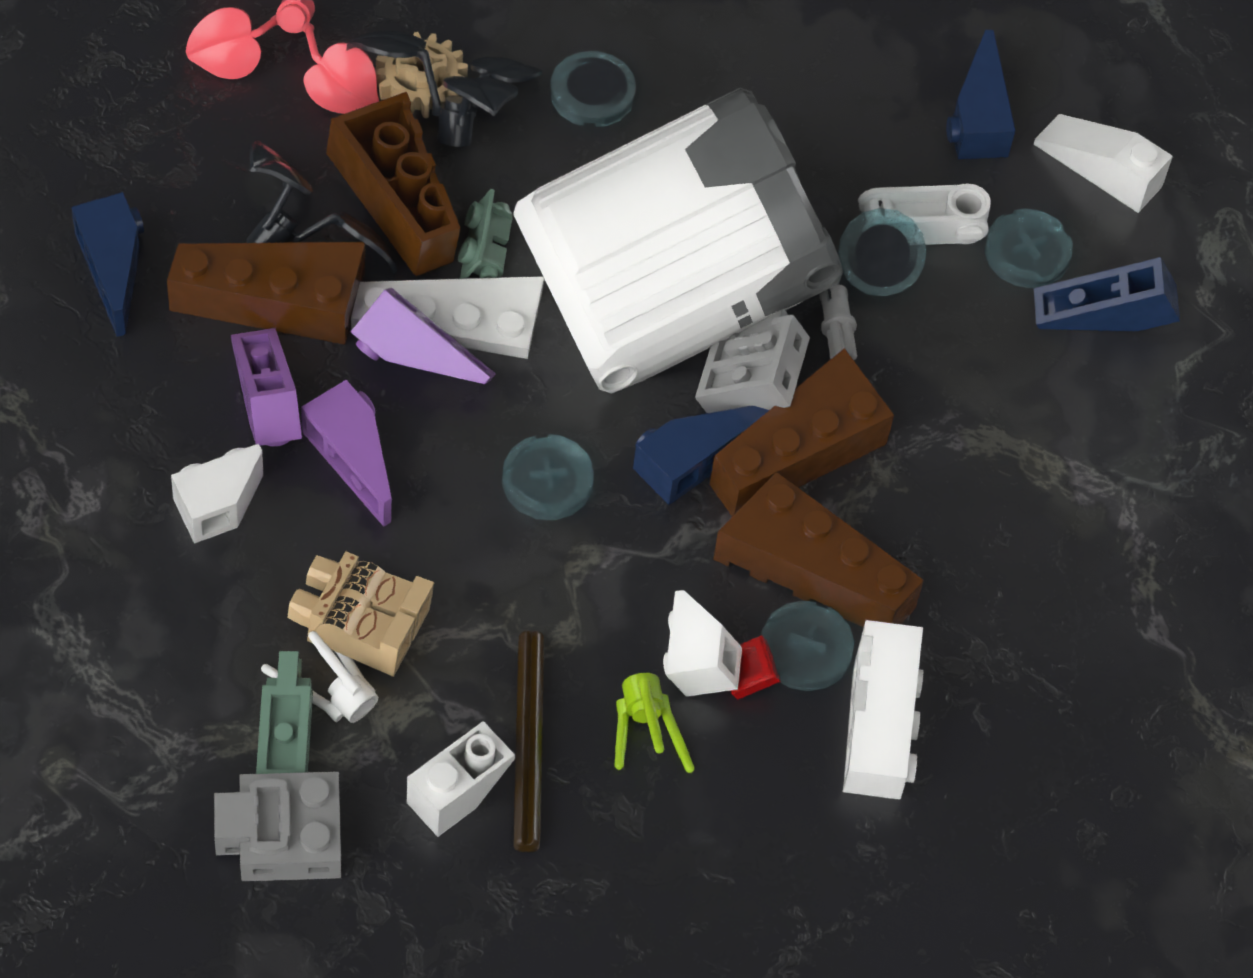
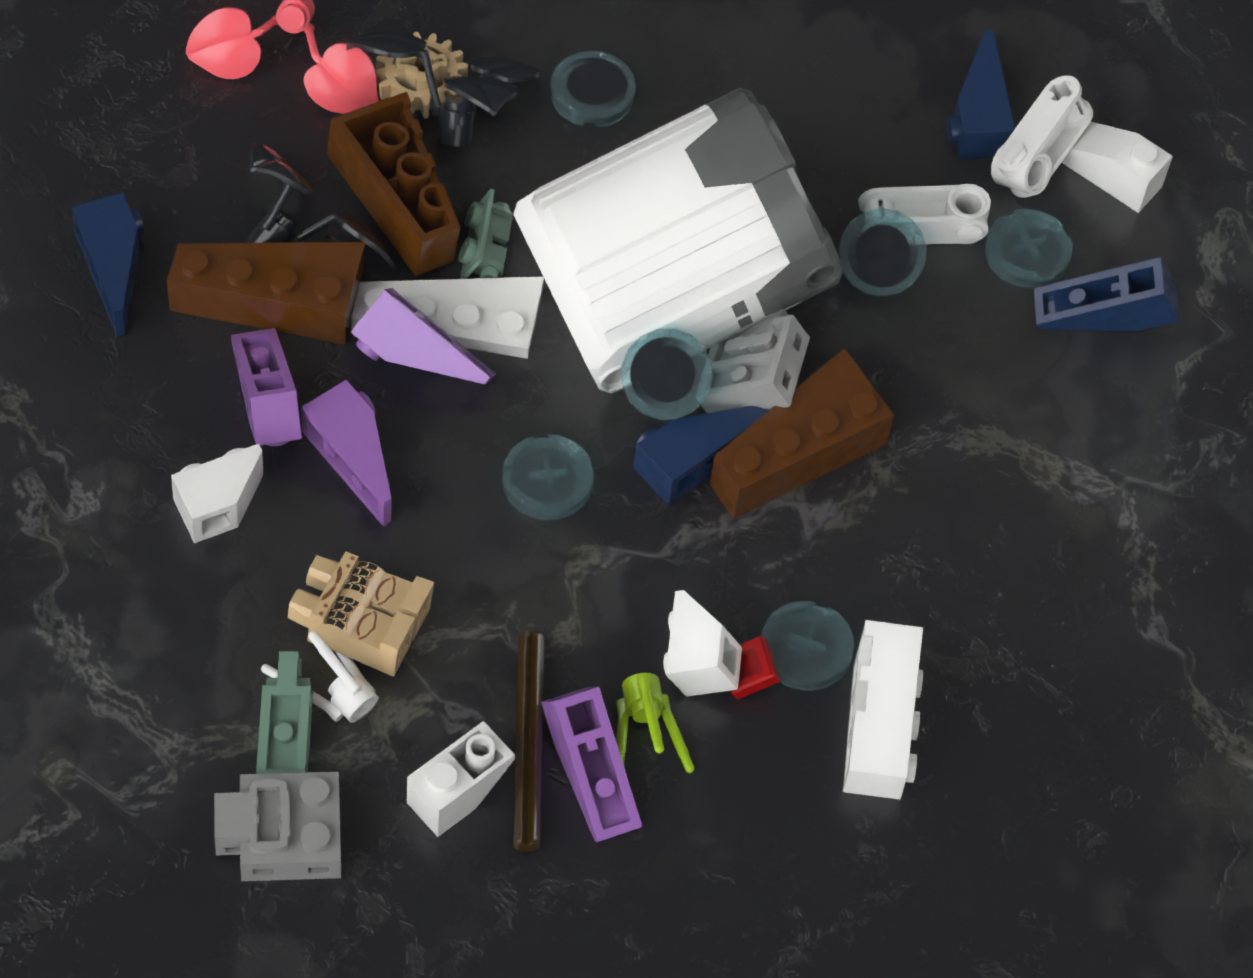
reddish brown wedge [713,472,924,627] -> none
light grey axle [819,284,857,360] -> none
none -> medium lavender slope [541,687,643,842]
none -> tile [621,329,712,420]
none -> white piece [991,75,1093,198]

